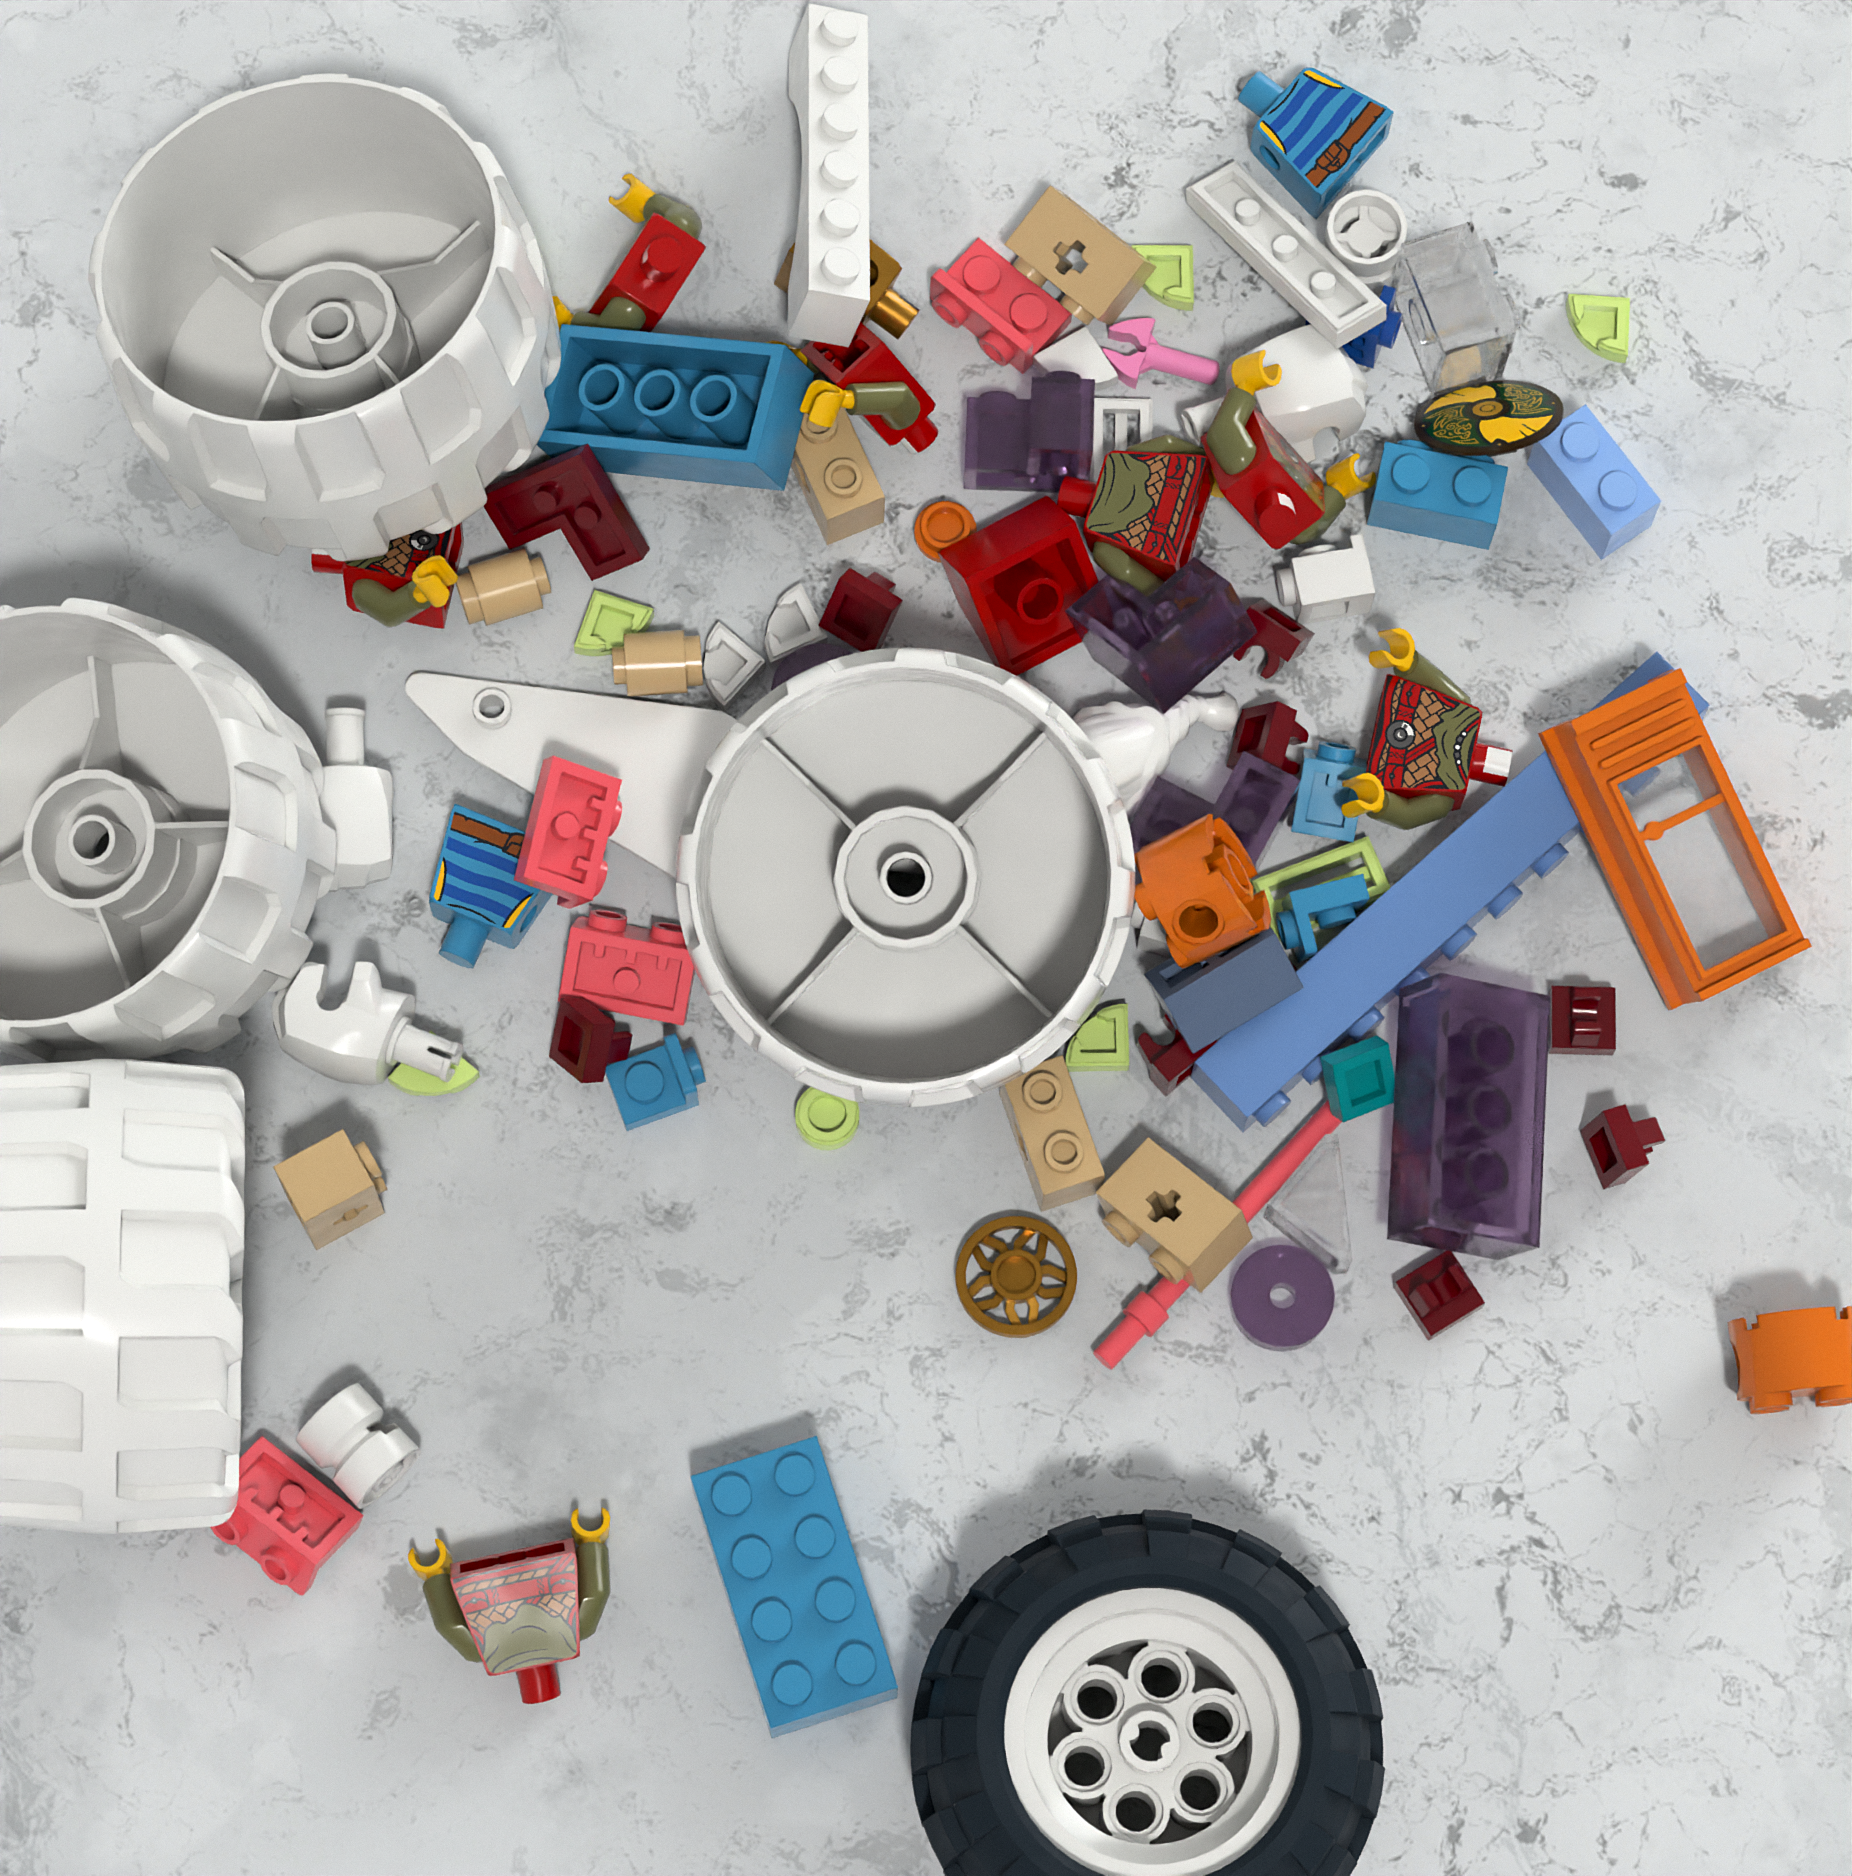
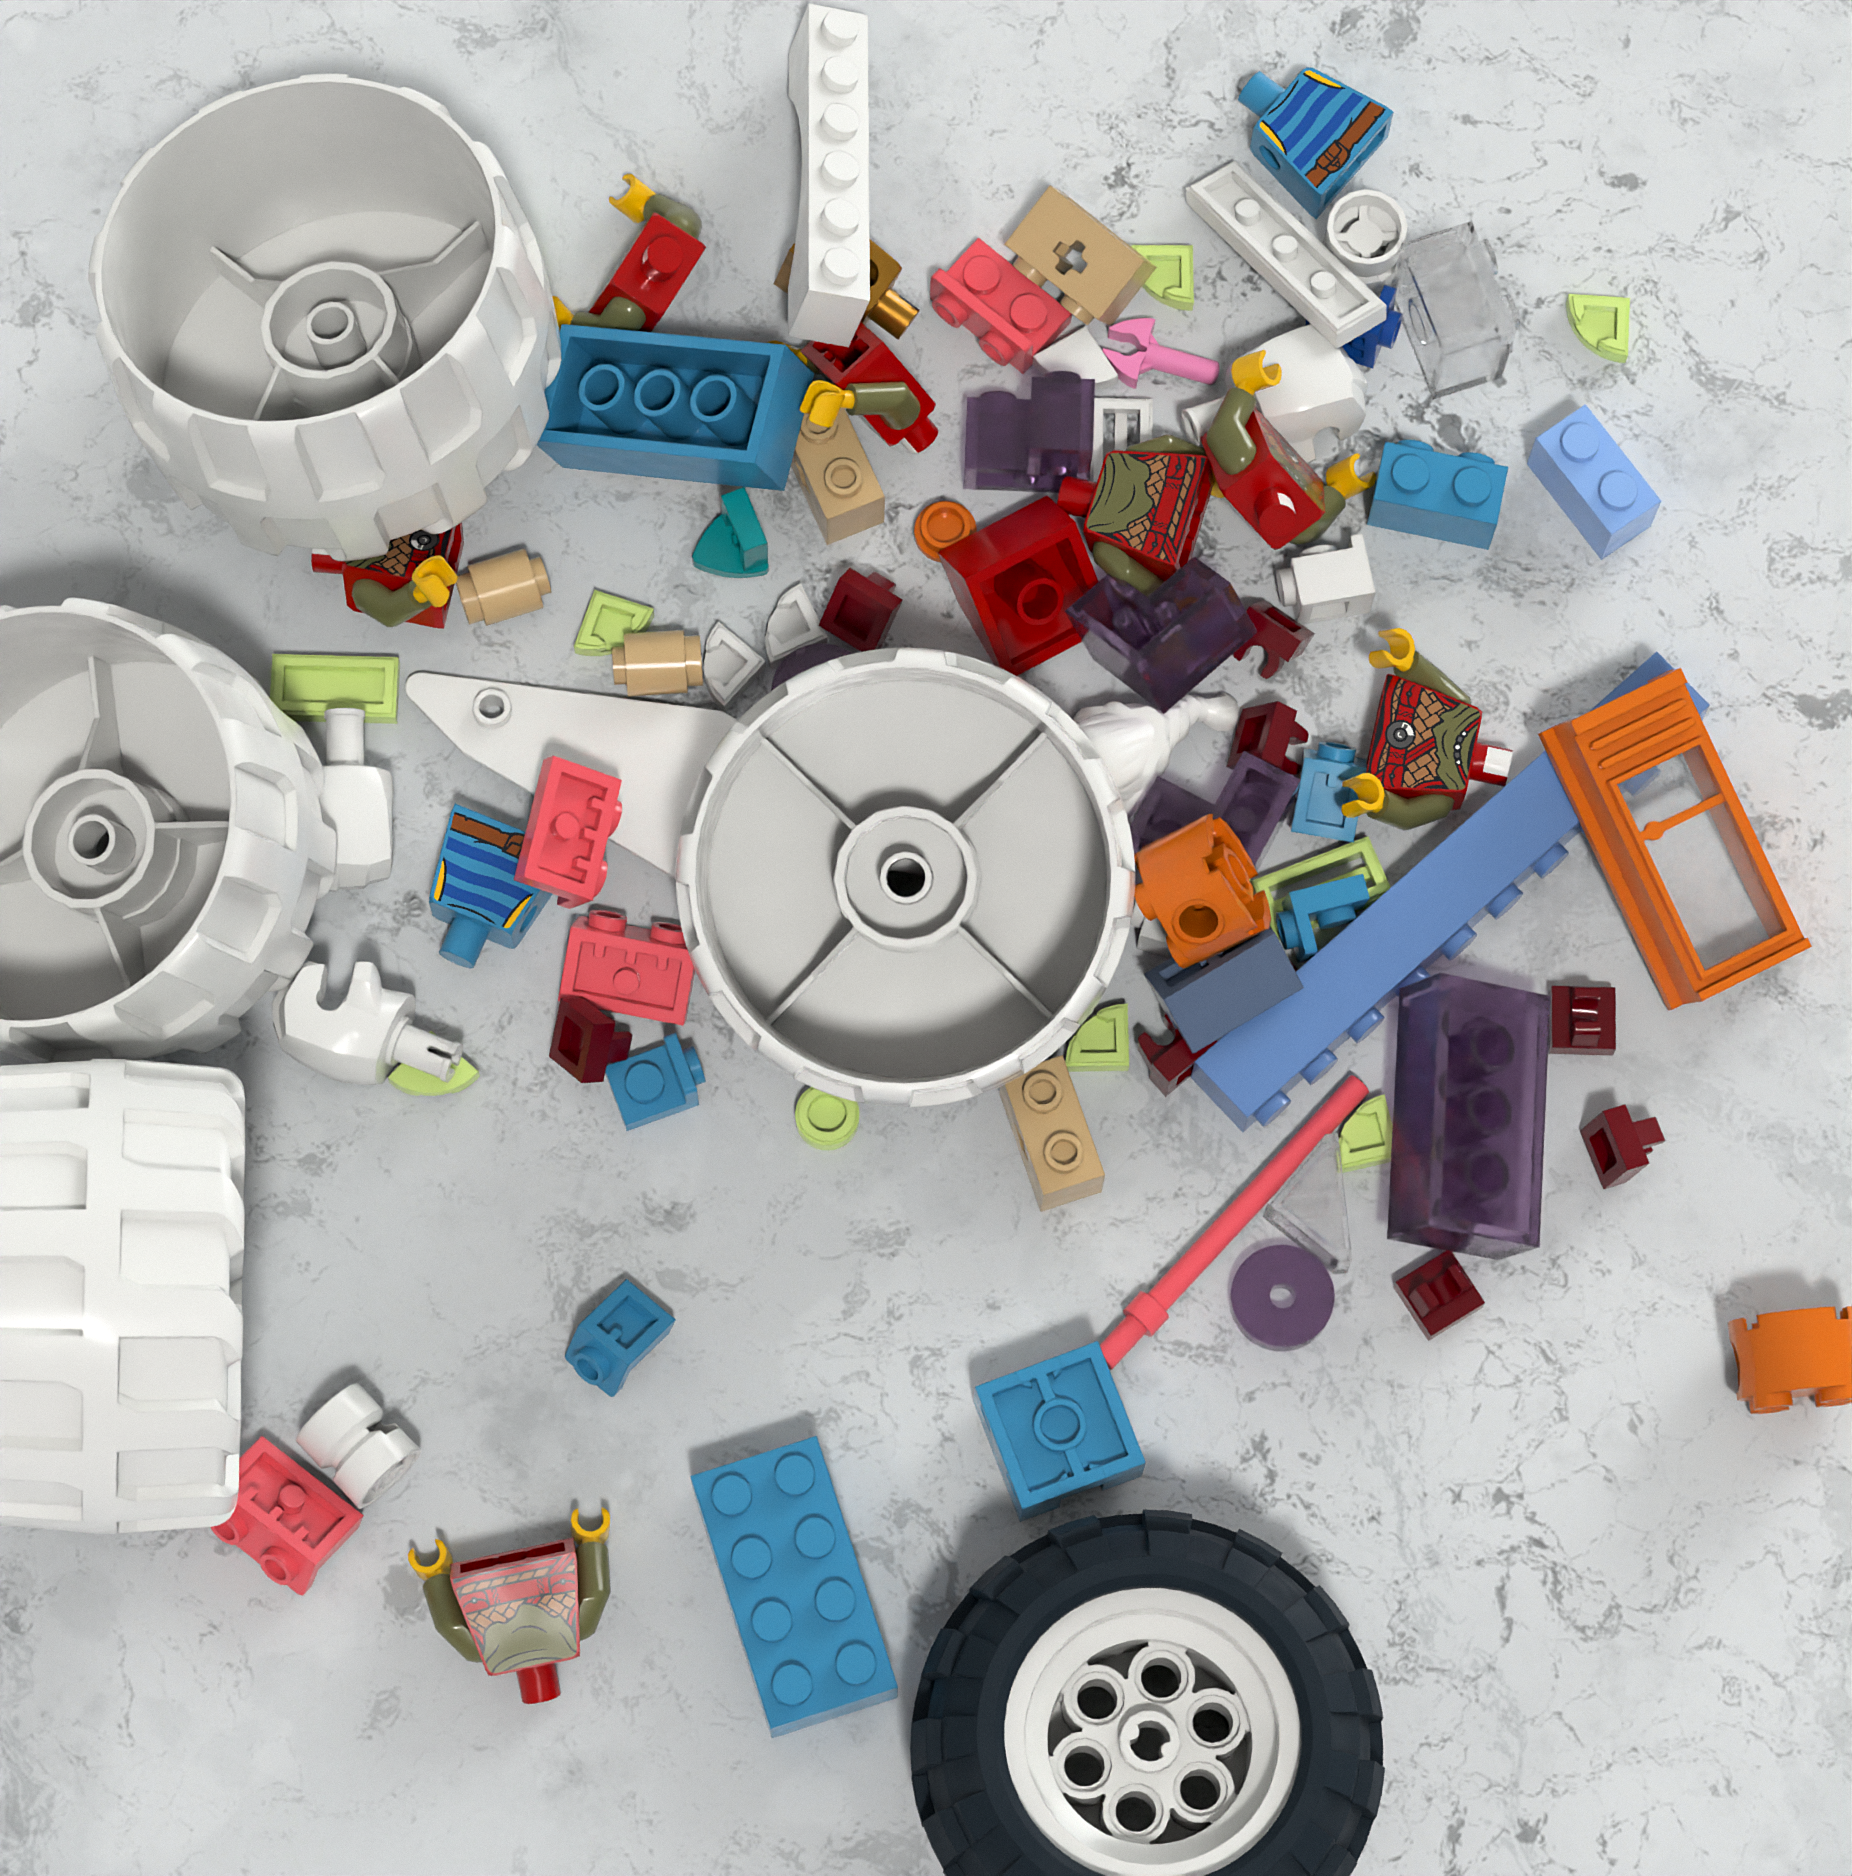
tan brick [273,1129,388,1250] -> none
dark red plate [484,443,650,581] -> none
pearl gold wheel [955,1216,1077,1338] -> none
tan brick [1095,1137,1253,1293] -> none
teal plate [1320,1035,1399,1123] -> none
shield [1414,380,1564,457] -> none
none -> yellowish green tile [270,654,400,724]
none -> dark azure bracket [565,1279,676,1397]
none -> teal tile [692,487,769,578]
none -> dark azure piece [973,1341,1146,1522]
none -> yellowish green tile [1334,1095,1400,1175]

